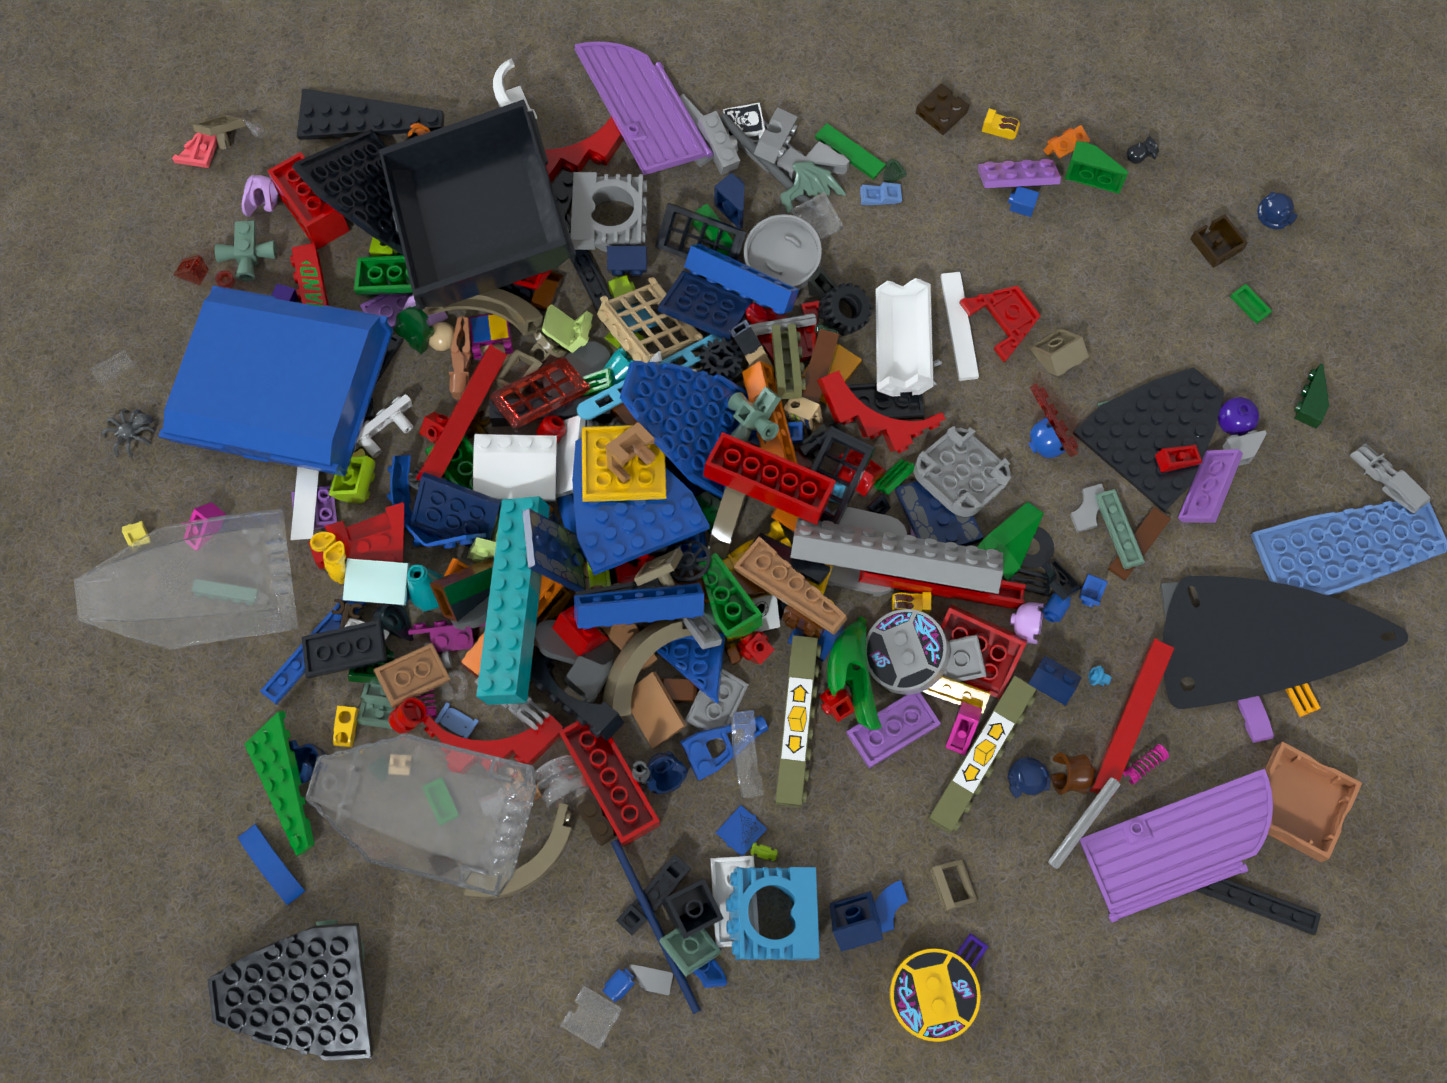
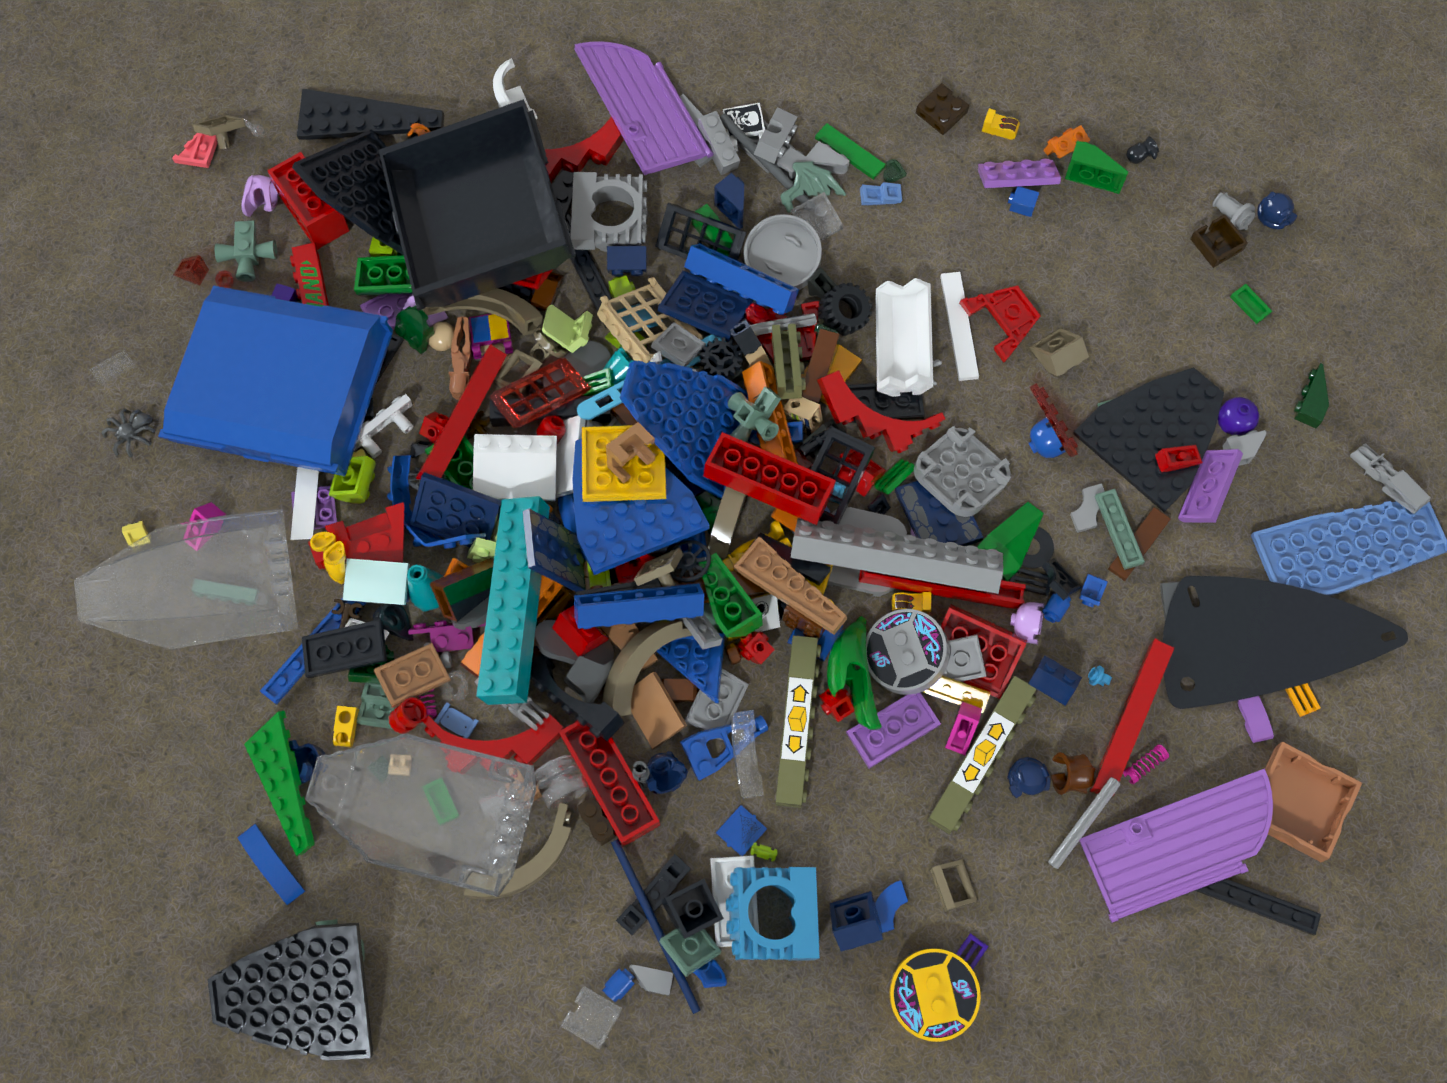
none -> black slope [410,440,434,458]
none -> light grey tile [651,322,706,367]
none -> light grey piece [1213,192,1255,230]

